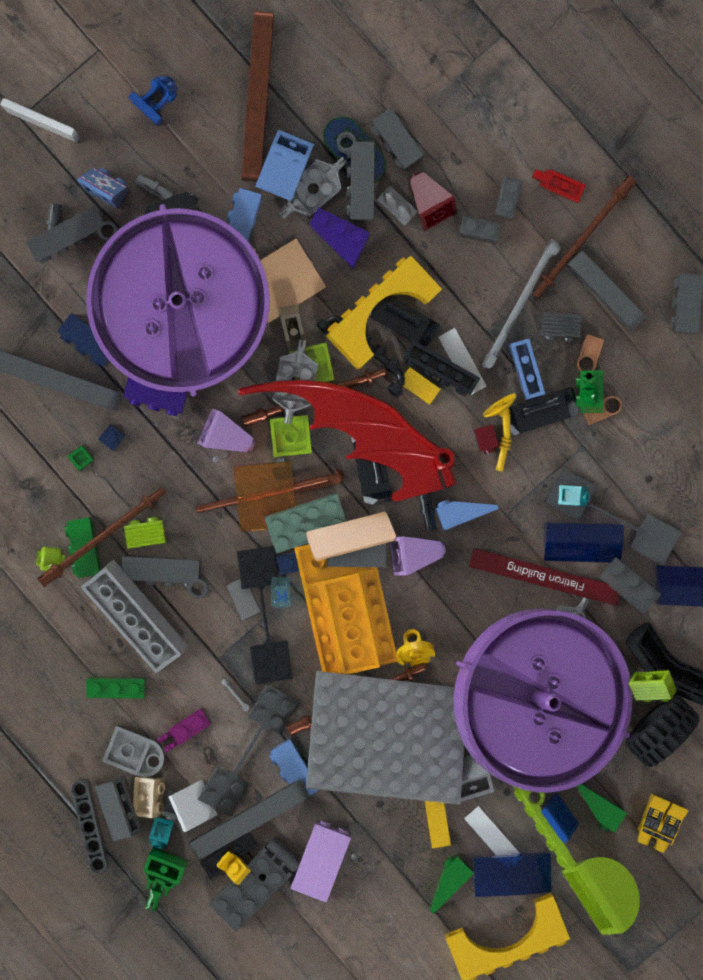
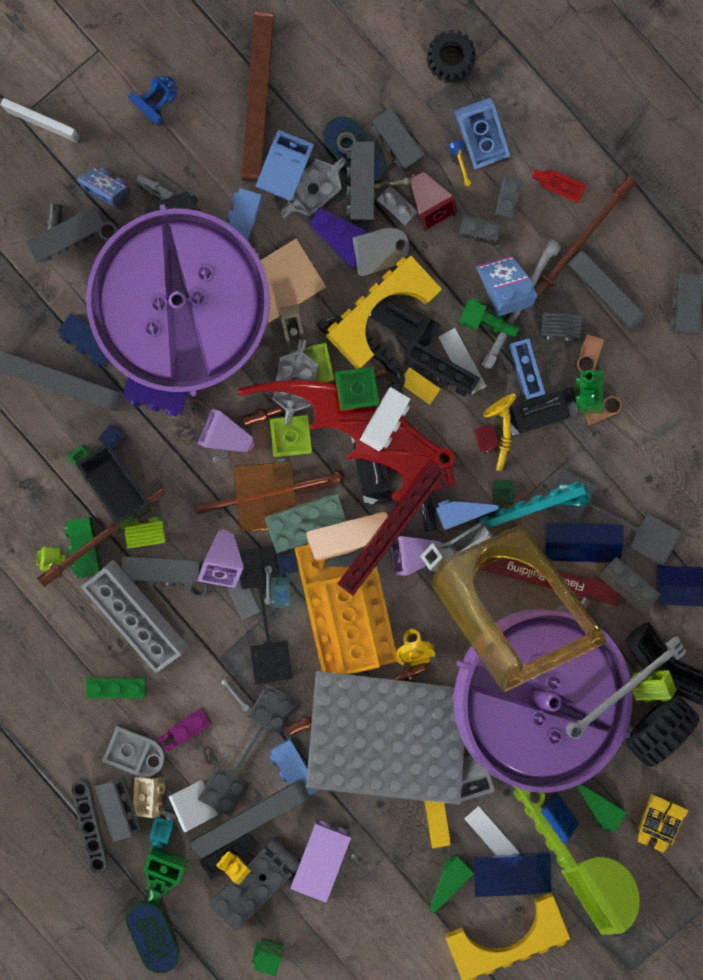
none -> black piece [75,443,152,531]
none -> tile [126,900,180,973]
none -> lavender slope [197,530,243,588]
none -> green brick [251,938,284,977]
none -> light grey hinge [264,566,272,605]
none -> green plate [334,367,380,411]
none -> dark red tile [337,460,447,596]
none -> light grey tile [352,227,409,276]
none -> white brick [360,387,410,451]
none -> dark tan hinge [374,178,411,188]
none -> light grey arch [420,523,494,573]
none -> black tyre [427,30,476,83]
none -> clear yellow panel [432,525,606,692]
none -> hinge [448,140,471,187]
none -> medium blue slope [454,98,510,169]
none -> green brick [458,298,519,337]
none -> teal plate [474,482,587,528]
none -> medium blue slope [476,255,537,316]
none -> dark green panel [492,481,514,504]
none -> light grey hinge [566,636,686,739]

